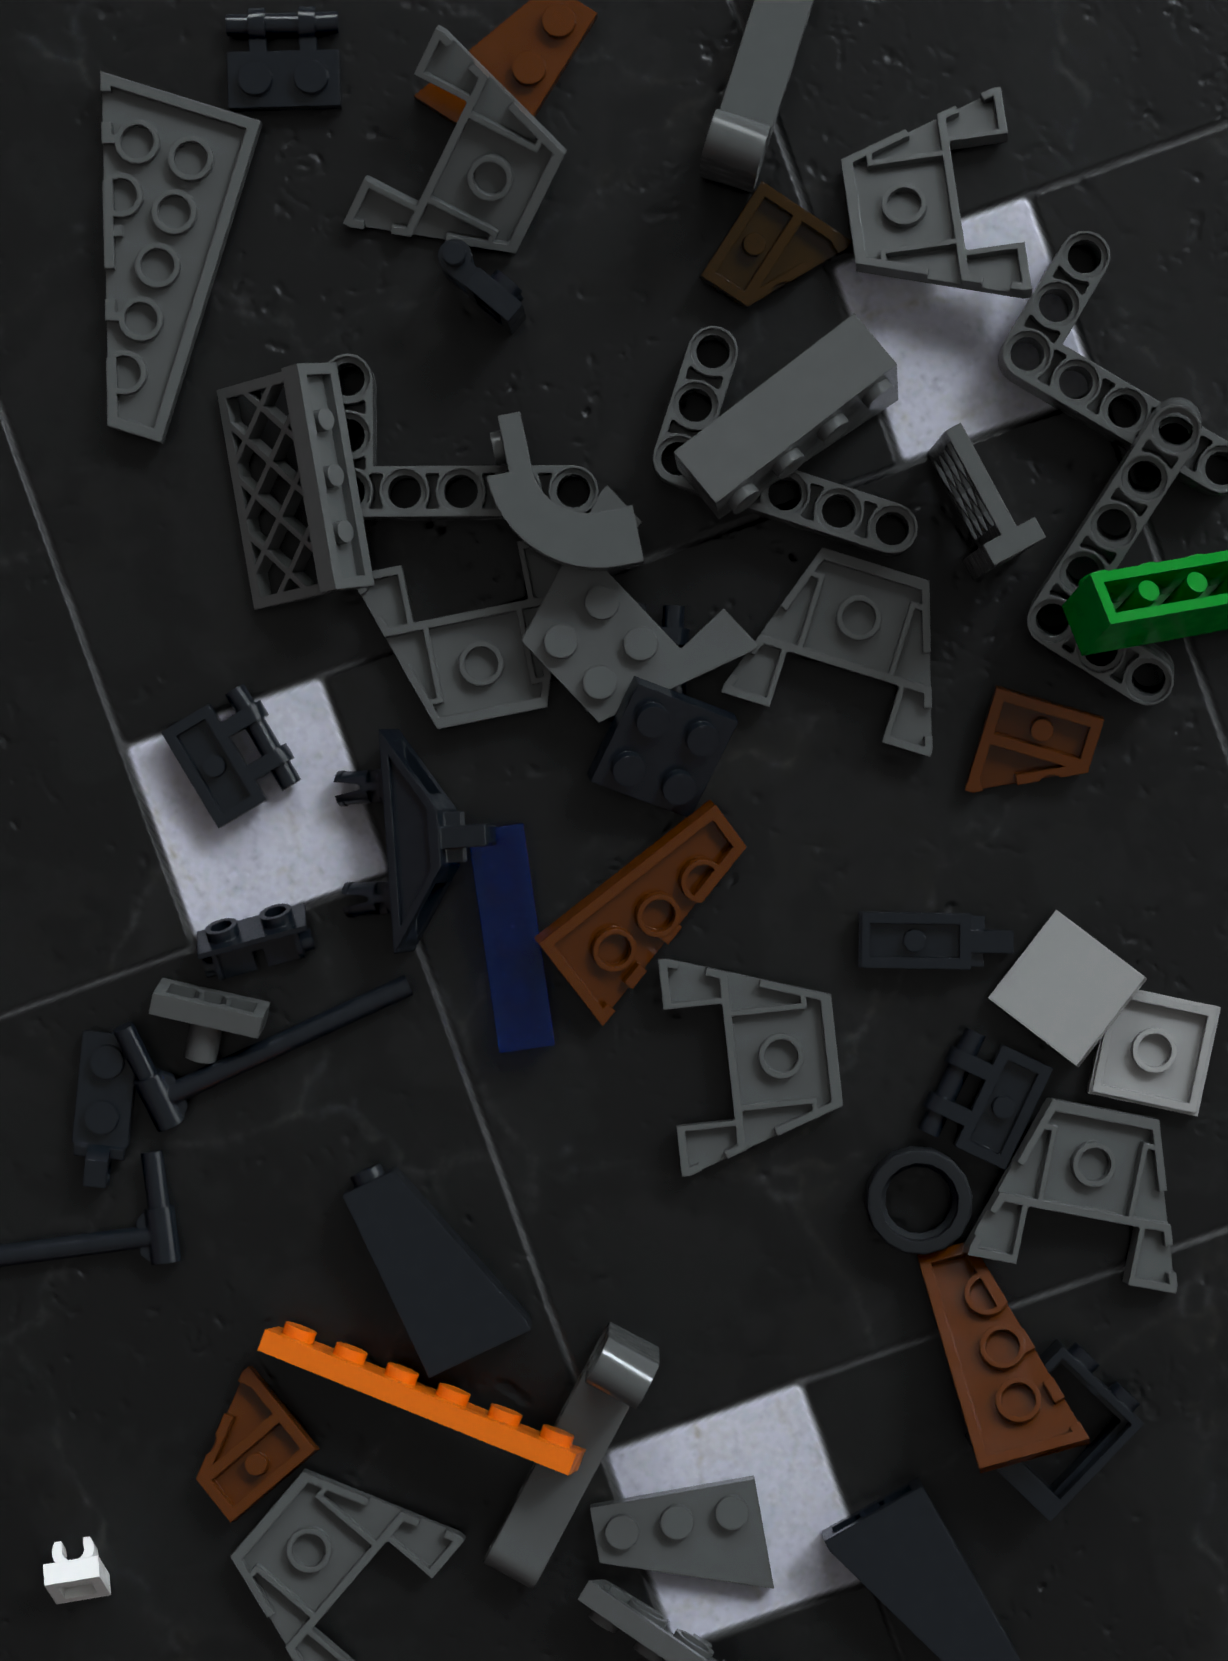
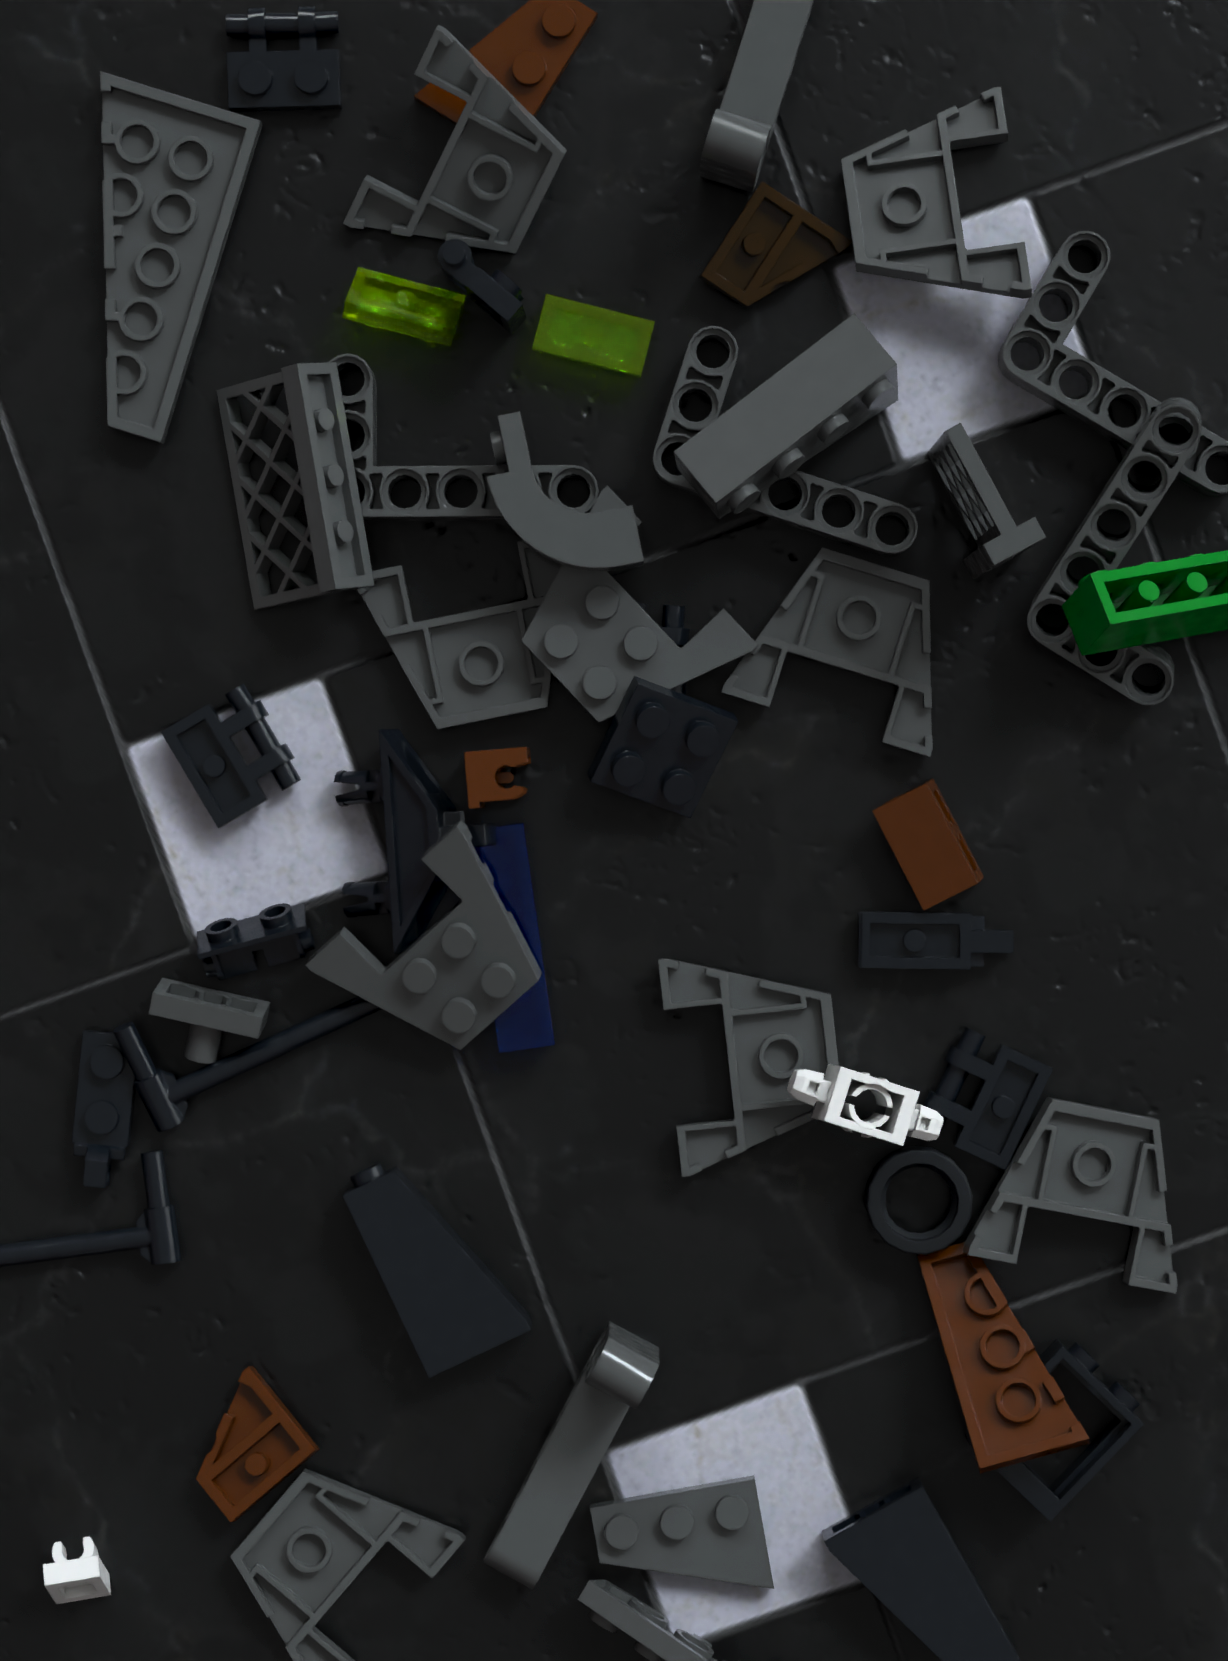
orange plate [257,1321,586,1476] -> none
reddish brown wing [534,800,747,1026] -> none
reddish brown wing [964,685,1104,793] -> none
light grey tile [988,910,1147,1068] -> none
light grey tile [1086,990,1221,1117] -> none
none -> dark grey wing [305,820,542,1050]
none -> clear neon green plate [342,267,466,346]
none -> reddish brown hinge [464,747,531,809]
none -> clear neon green plate [532,294,655,378]
none -> white piece [787,1064,943,1146]
none -> reddish brown hinge [872,778,984,910]

